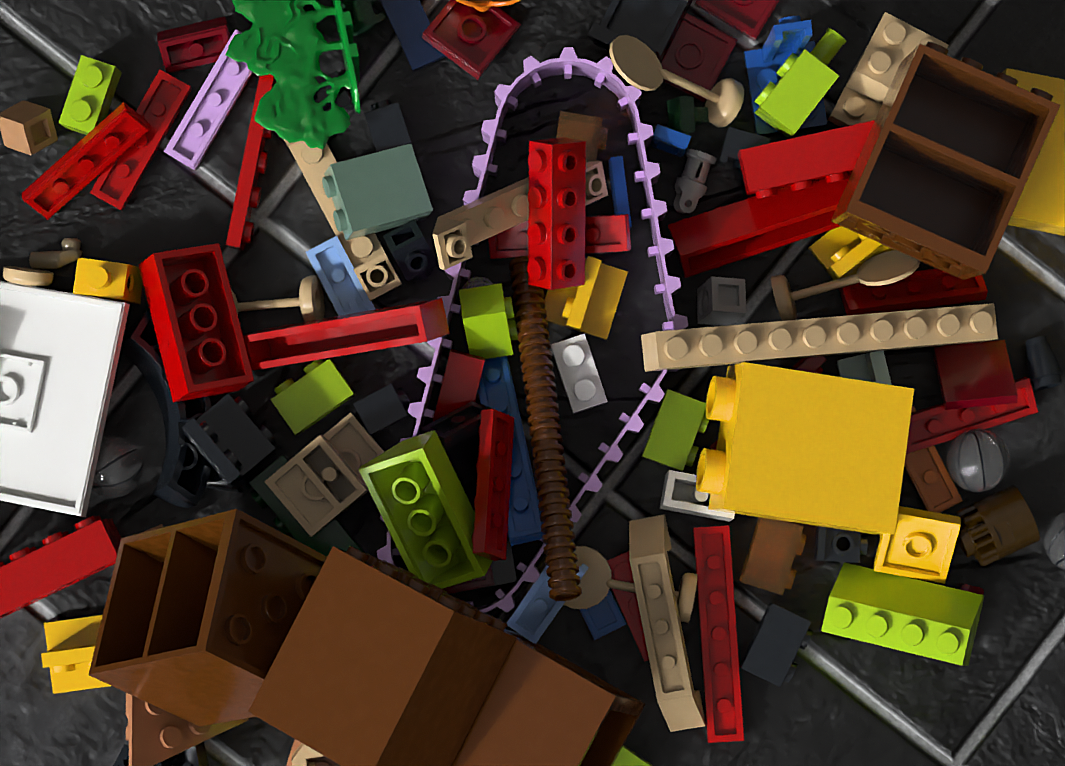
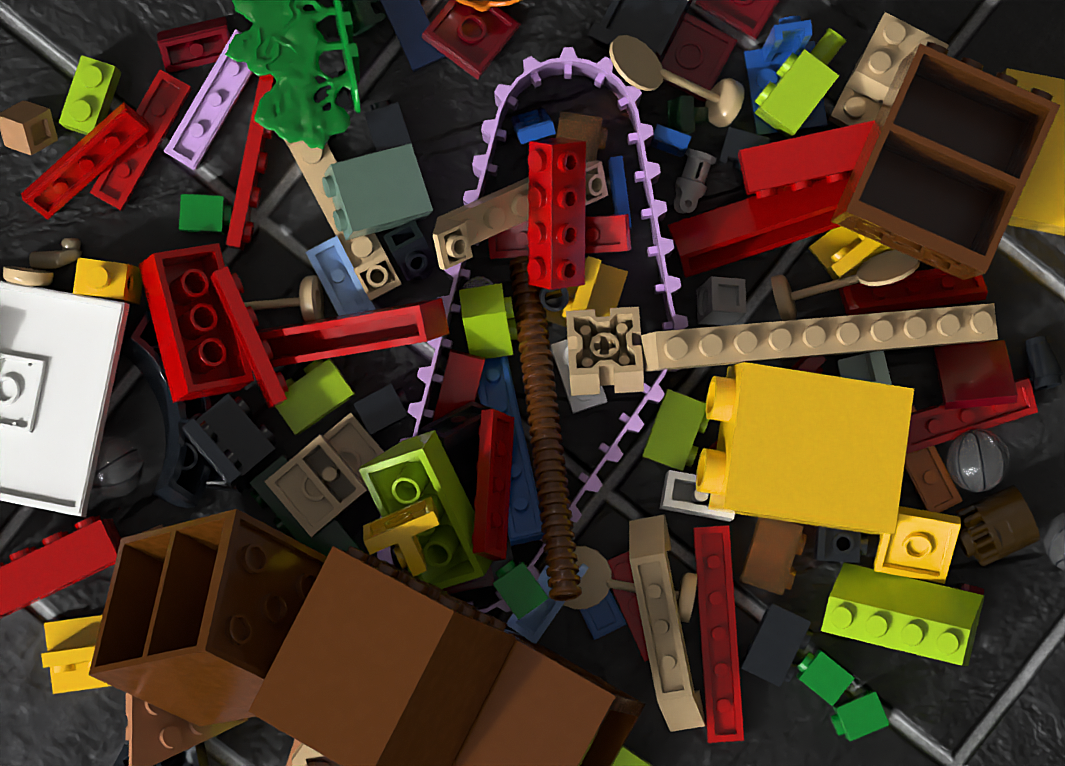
none -> green brick [179,194,233,235]
none -> red plate [210,266,289,409]
none -> yellow bracket [363,496,440,577]
none -> green brick [493,560,549,620]
none -> blue tile [510,107,556,144]
none -> black hinge [539,288,569,312]
none -> tan brick [566,307,644,396]
none -> green brick [795,649,855,706]
none -> green brick [830,689,890,741]

